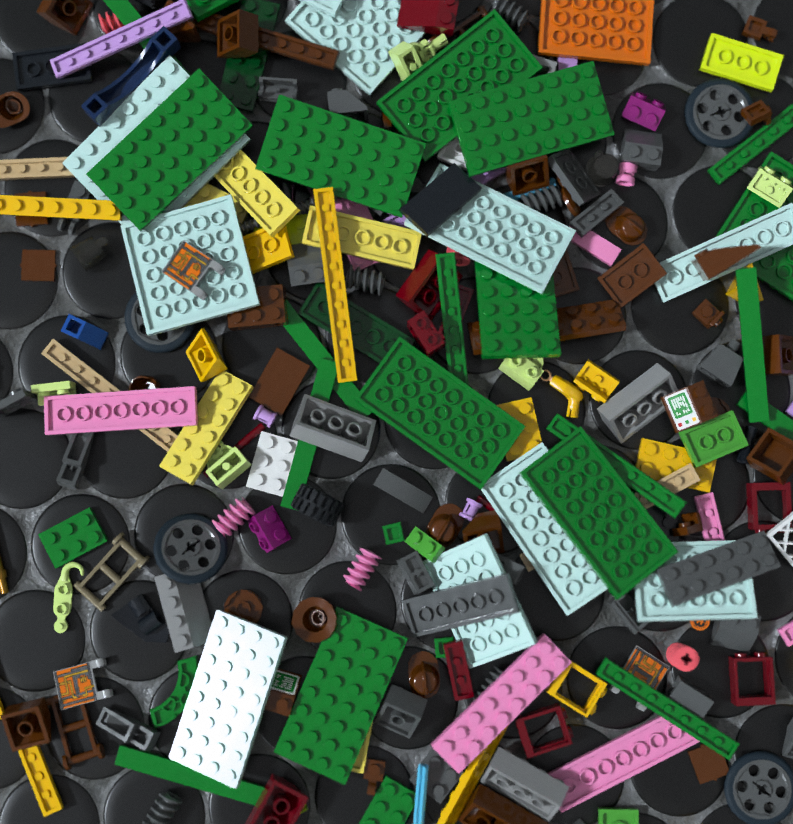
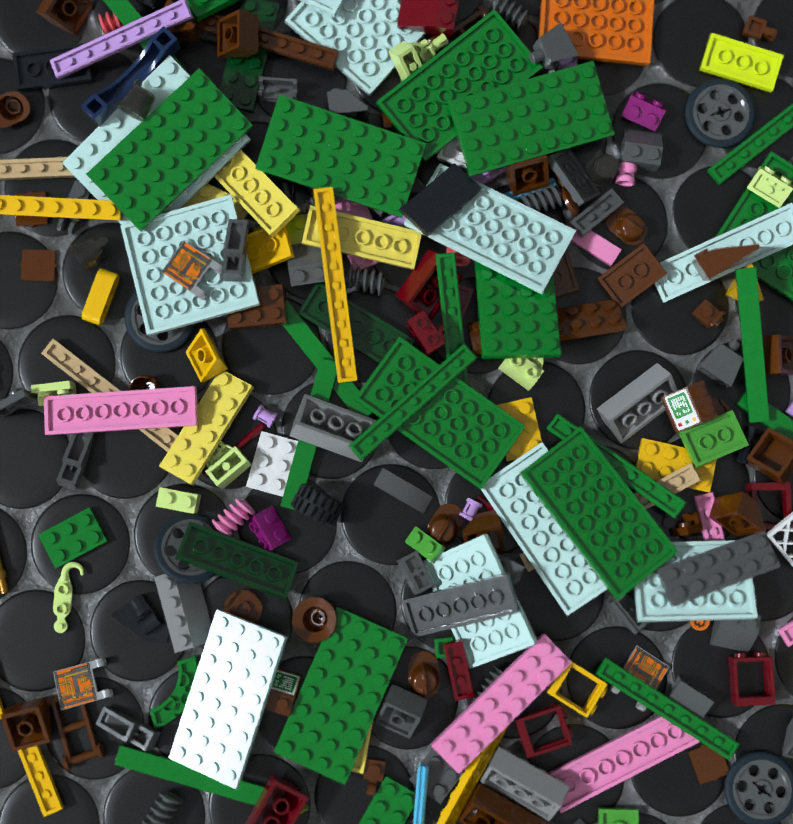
blue slope [61,314,109,350] -> none
dark tan piece [73,532,151,612] -> none
reddish brown tile [249,348,310,416] -> none
bright pink piece [343,548,382,592] -> none
green tile [382,522,405,545] -> none
yellow arm [540,370,583,418] -> none
yellow bracket [573,359,620,403] -> none
coral piece [666,642,699,671] -> none
reddish brown bracket [741,100,773,126] -> none
none -> yellow beam [81,268,120,326]
none -> clear smoke hat [116,79,155,122]
none -> yellowish green brick [156,487,201,514]
none -> dark green plate [175,521,299,599]
none -> dark grey slope [221,219,249,282]
none -> green tile [348,343,477,461]
none -> dark grey torso [529,23,579,70]
none -> reddish brown slope [709,492,765,536]

